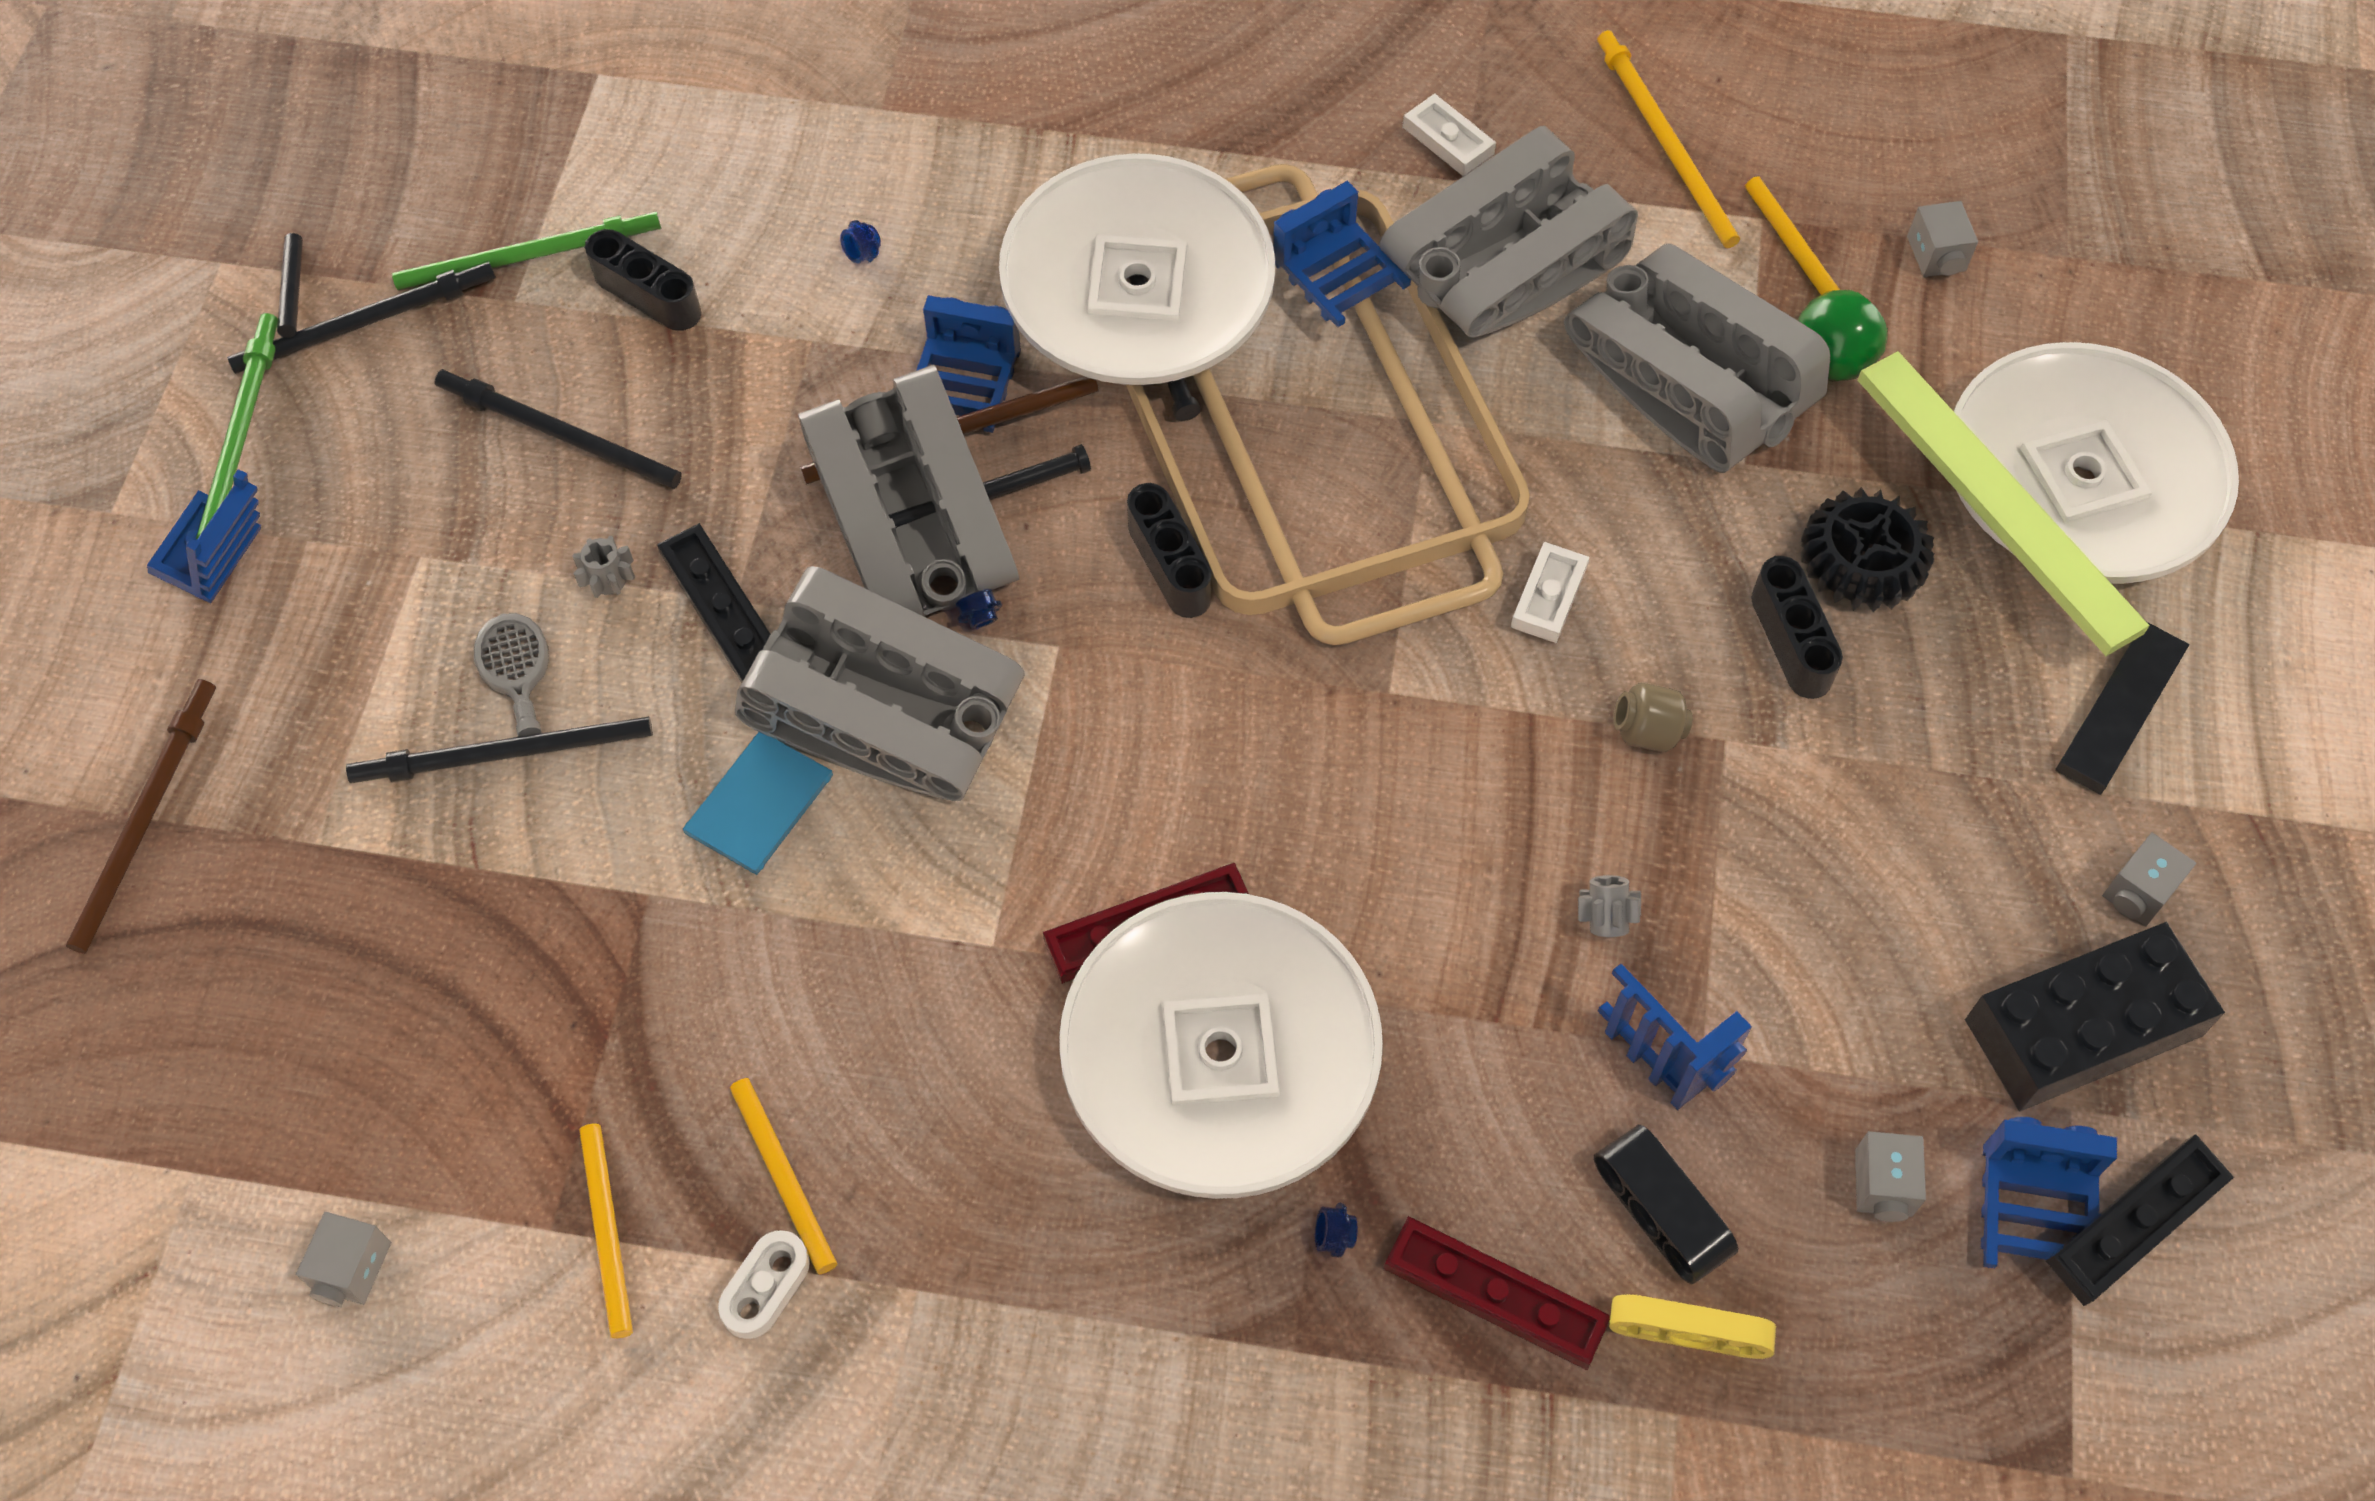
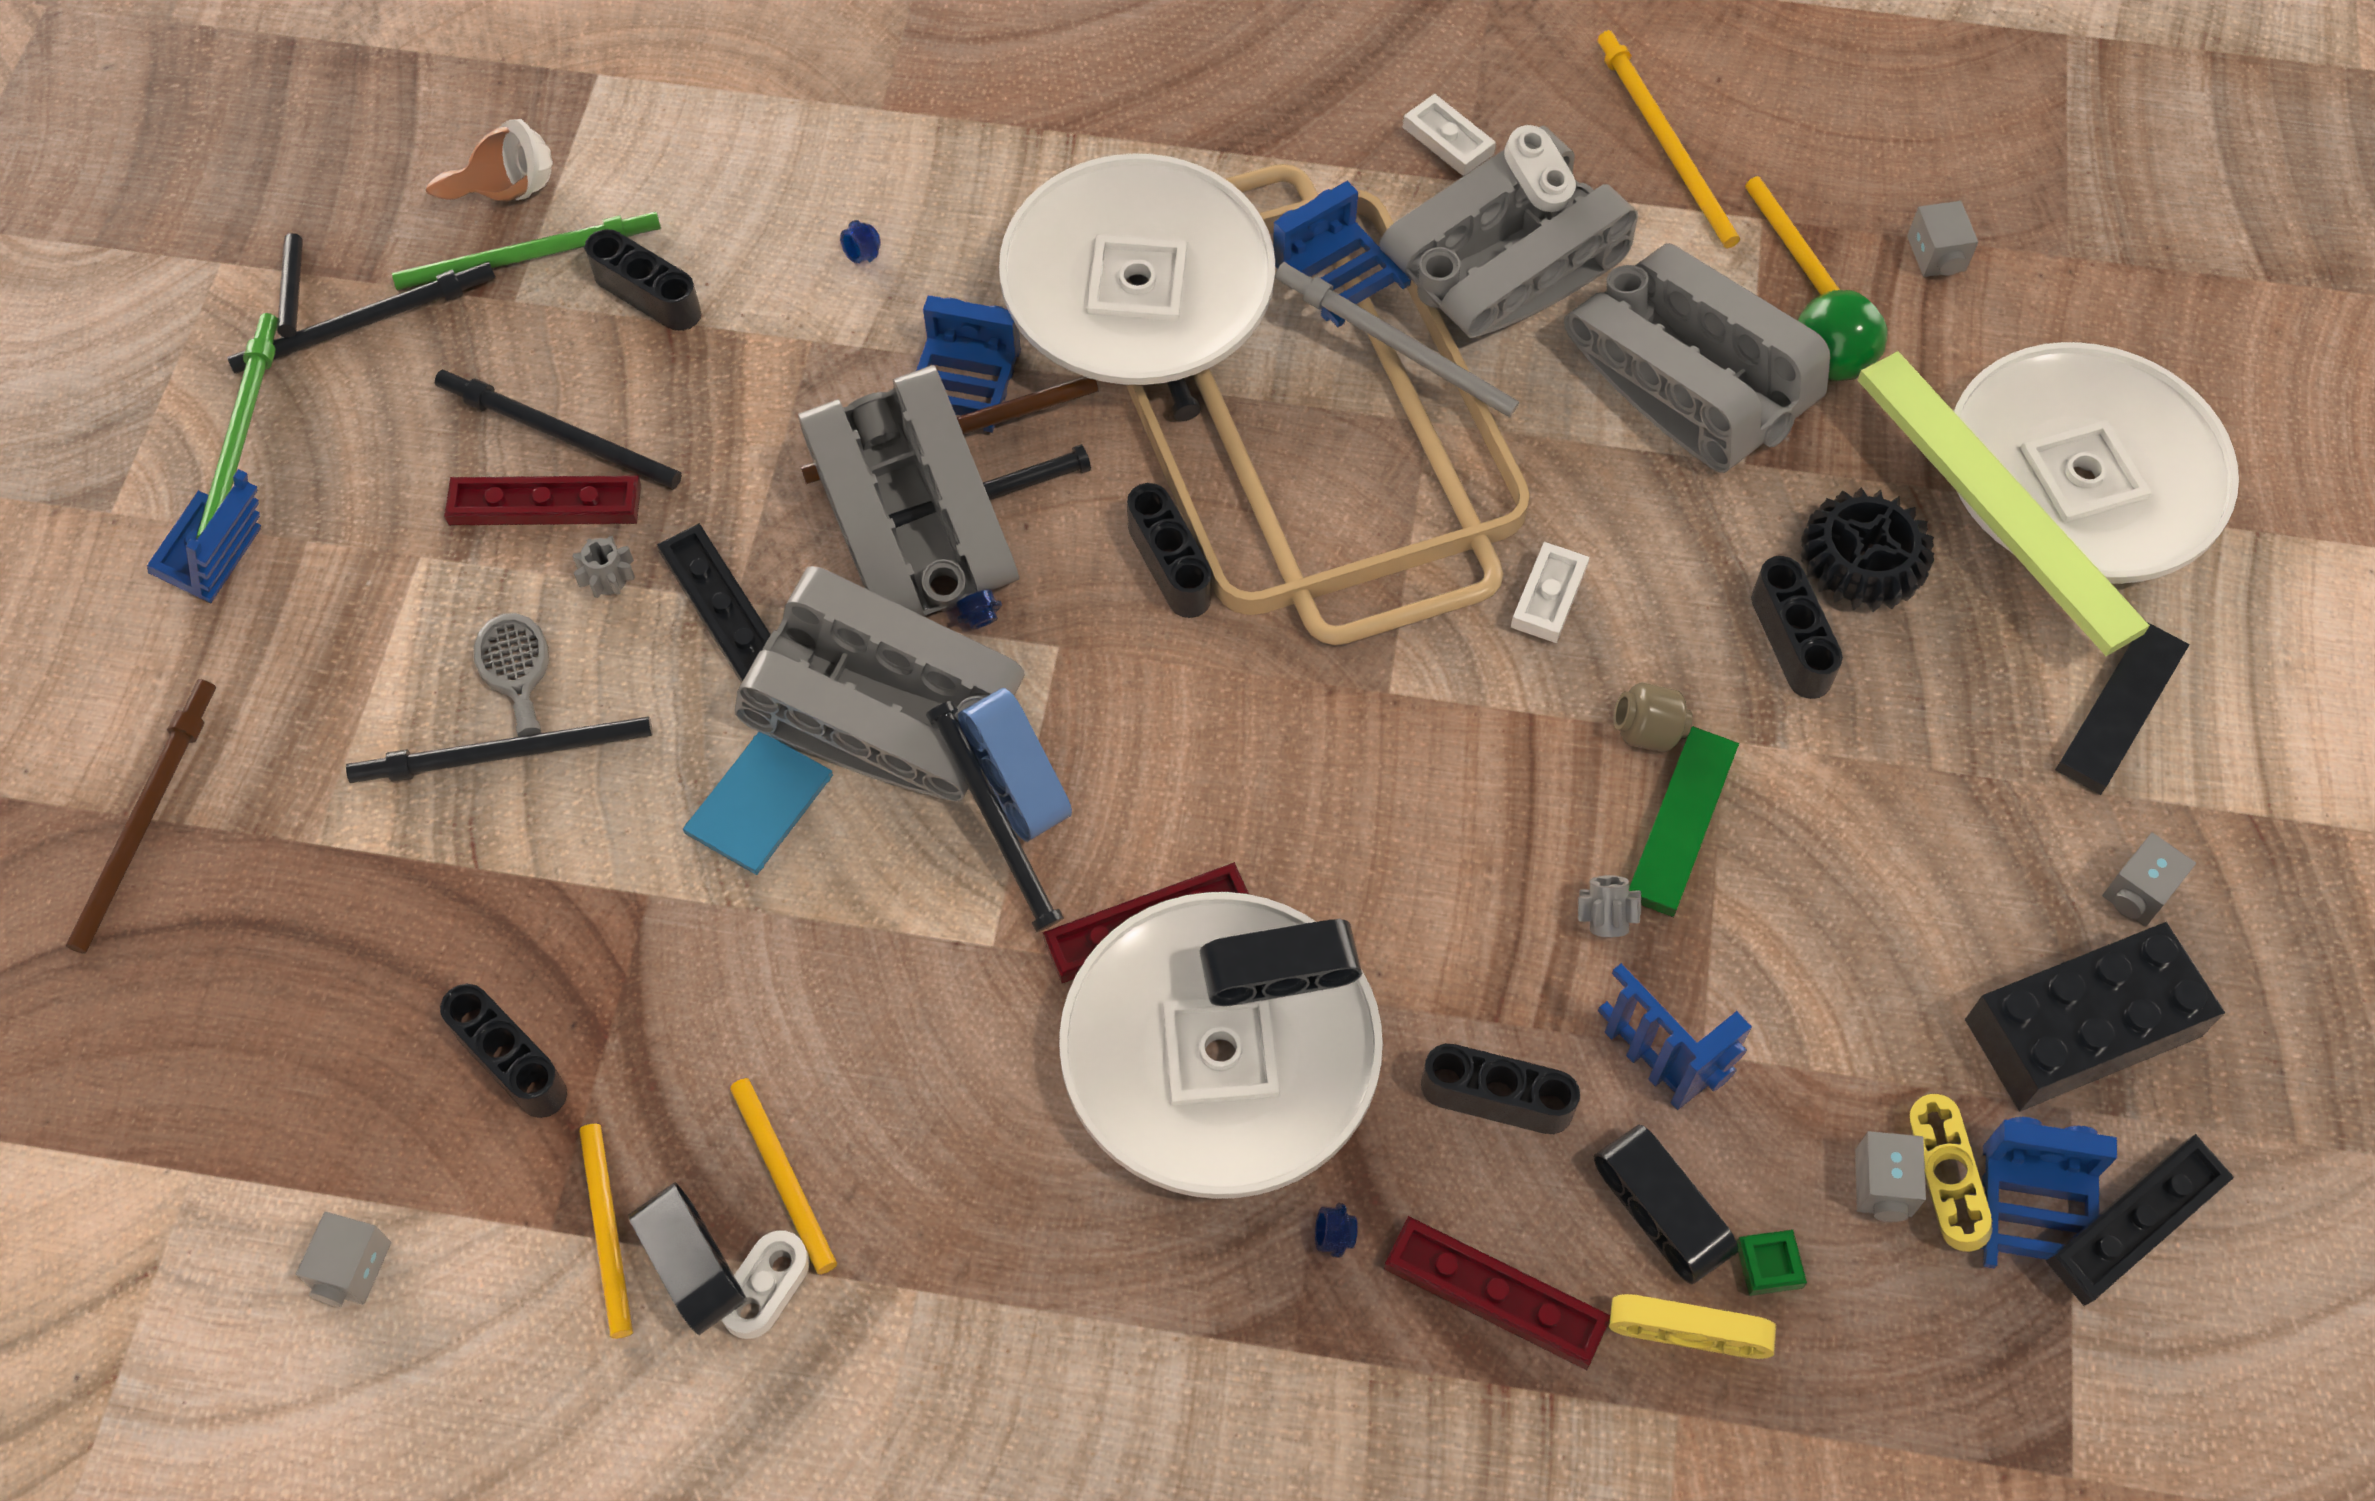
none -> piece [426,119,553,201]
none -> black beam [440,983,567,1118]
none -> dark red tile [444,476,641,525]
none -> beam [628,1182,747,1336]
none -> black bar [926,701,1064,932]
none -> medium blue beam [958,688,1072,842]
none -> black beam [1199,919,1362,1006]
none -> light grey bar [1275,262,1519,418]
none -> black beam [1421,1043,1580,1134]
none -> white plate [1504,125,1576,212]
none -> green tile [1629,726,1739,918]
none -> green tile [1737,1229,1807,1296]
none -> light yellow beam [1910,1094,1992,1252]

